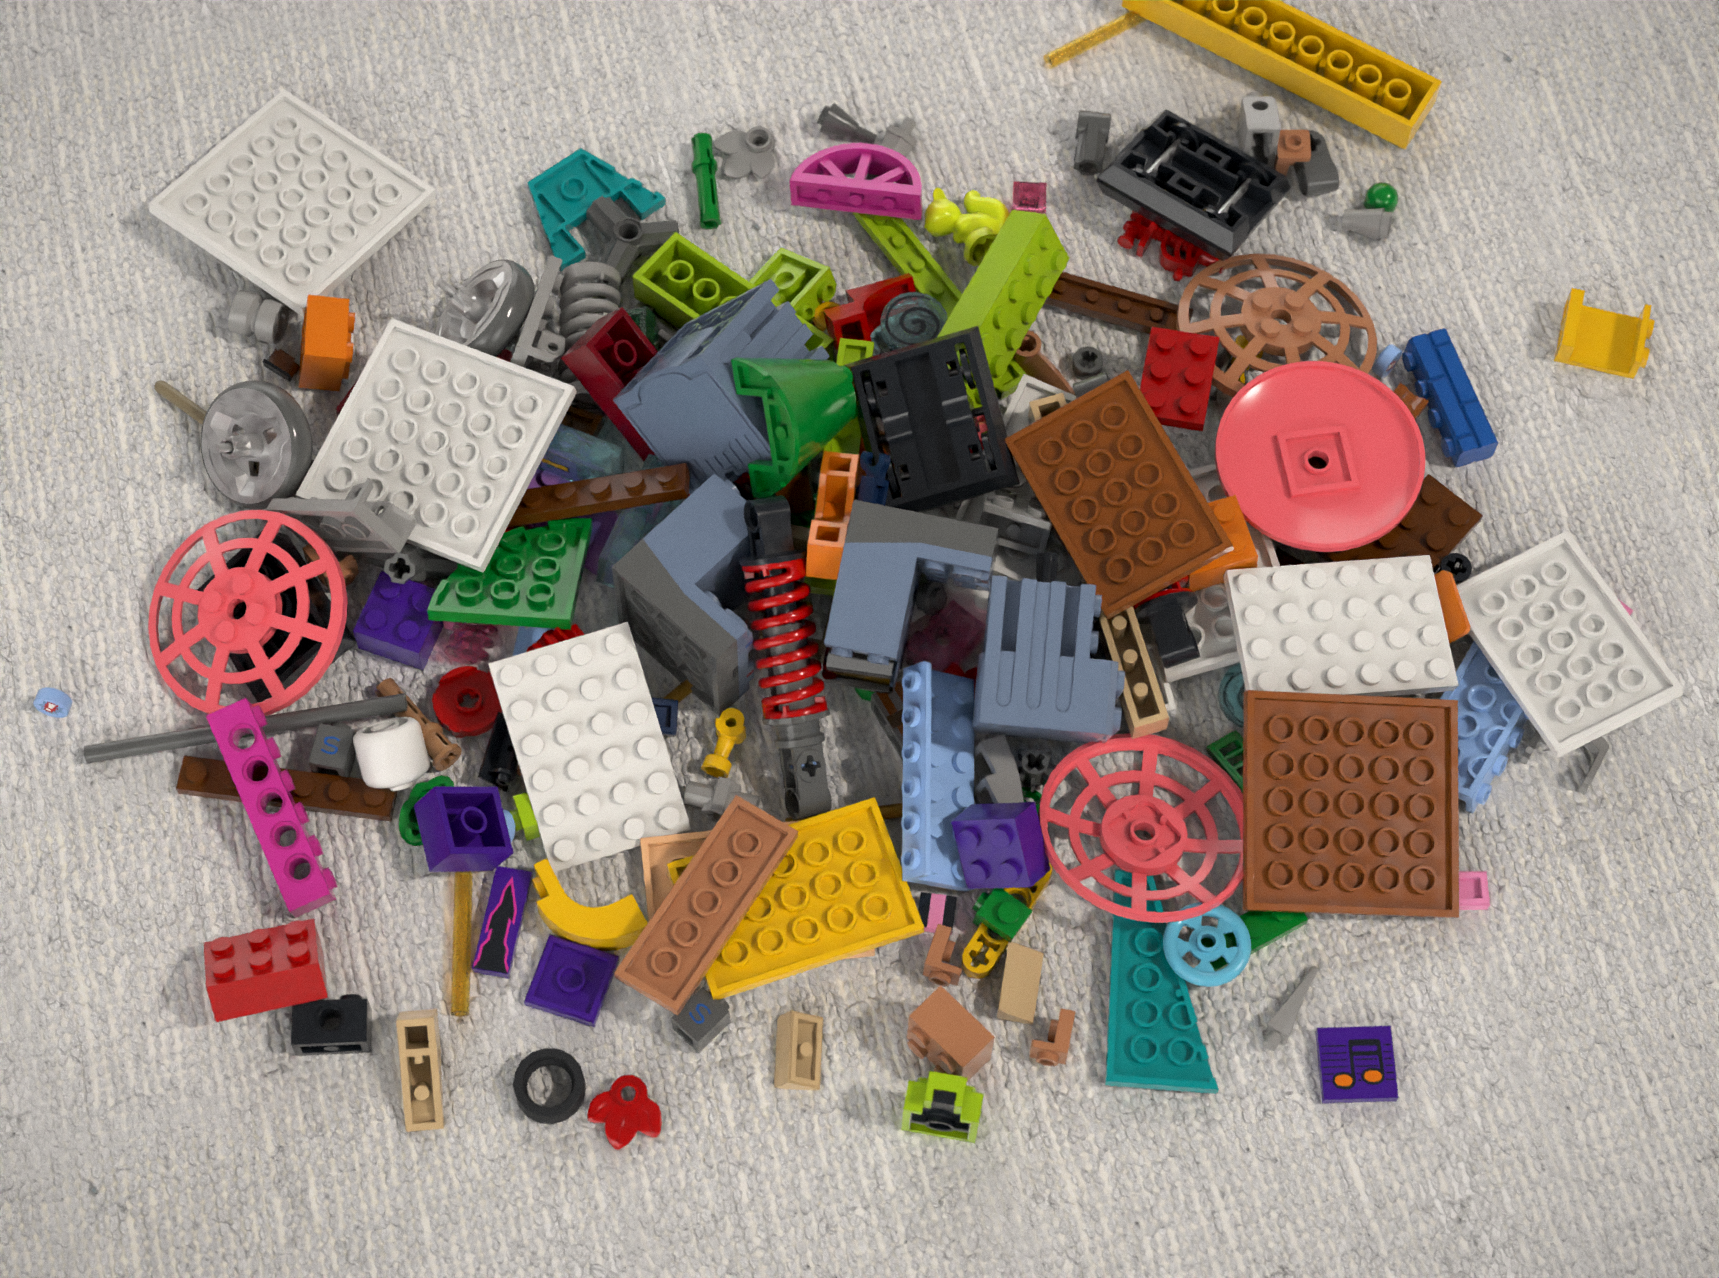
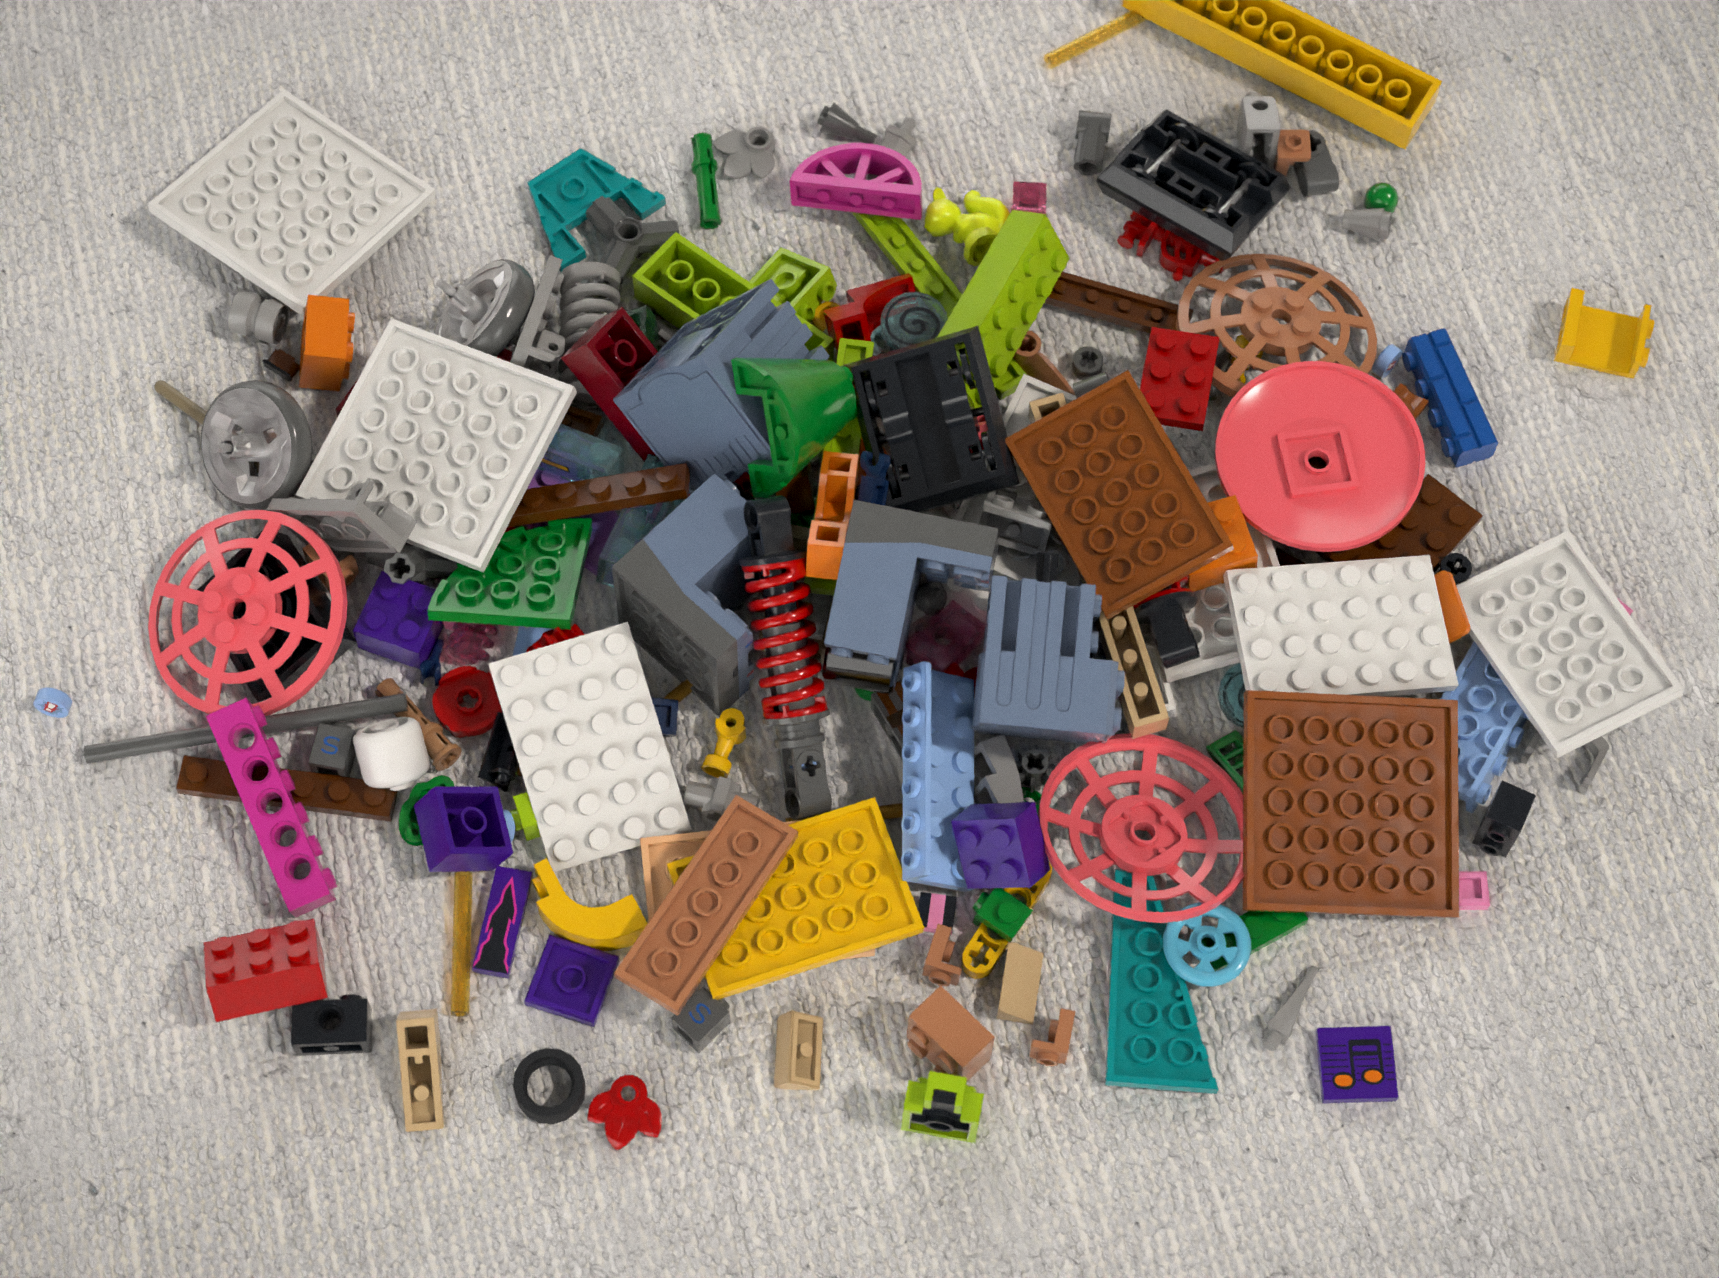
none -> dark blue hand [420,639,444,686]
none -> black brick [1472,780,1536,858]

